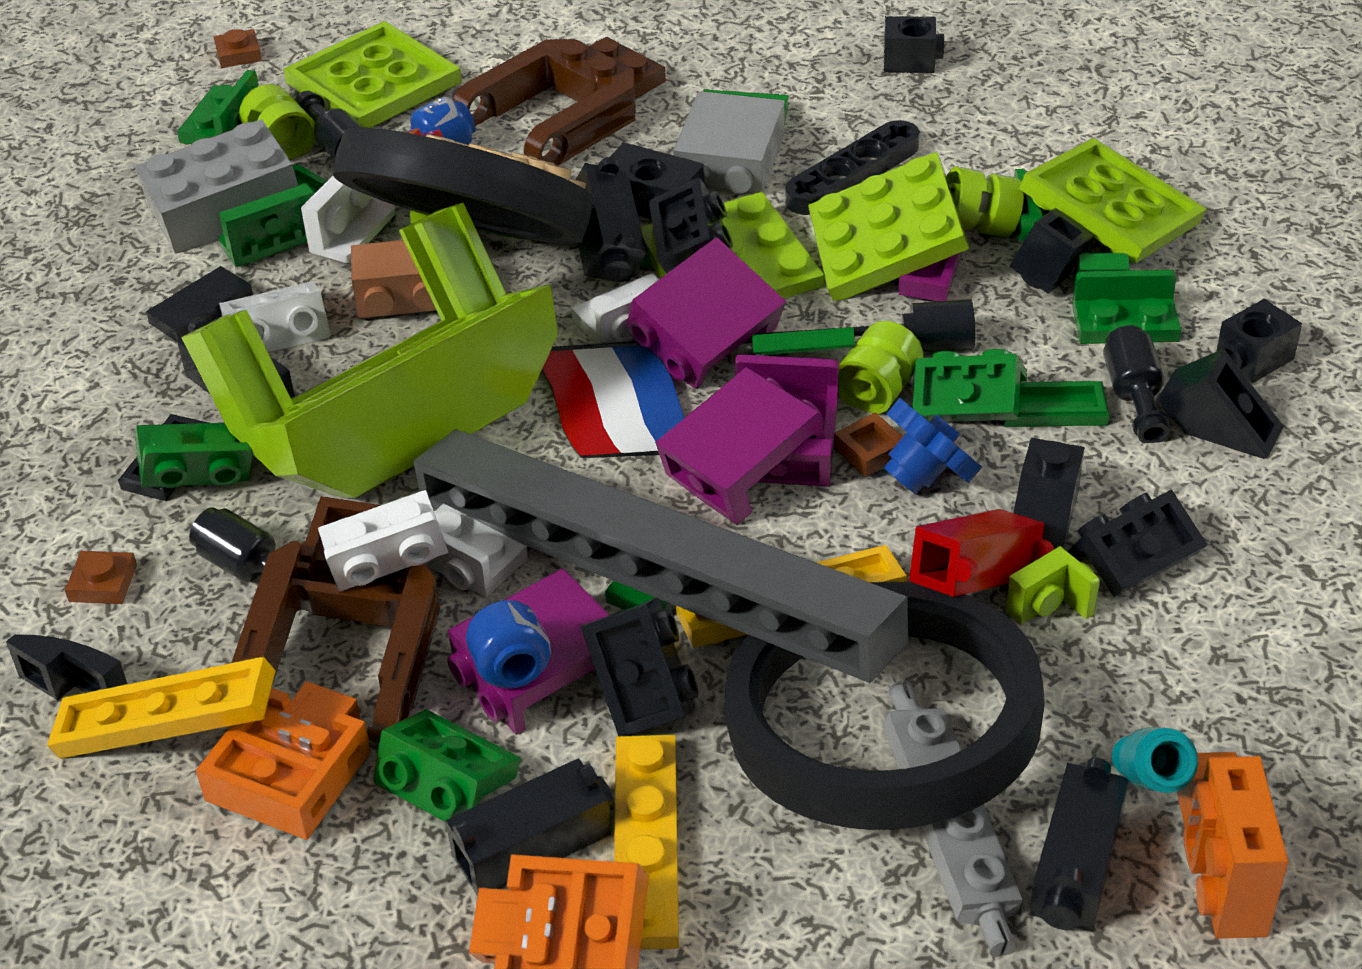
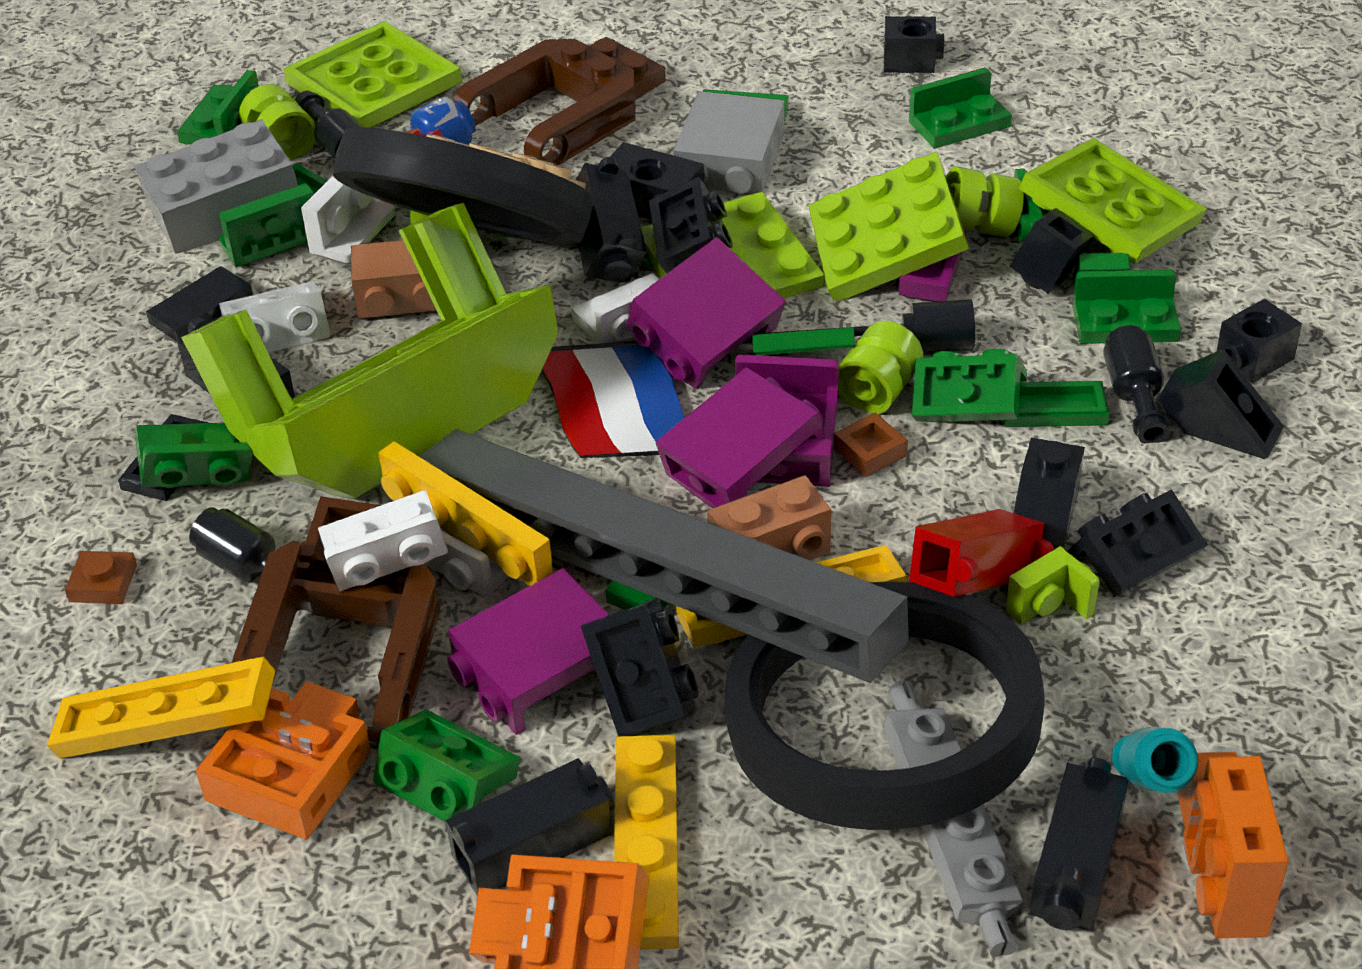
black slope [6,634,127,701] -> none
dark orange plate [213,29,262,69] -> none
blue head [466,600,551,689] -> none
black beam [785,120,920,215] -> none
blue plant [884,398,982,495] -> none
none -> yellow plate [378,441,553,586]
none -> nougat brick [707,475,832,560]
none -> green bracket [909,67,1012,149]

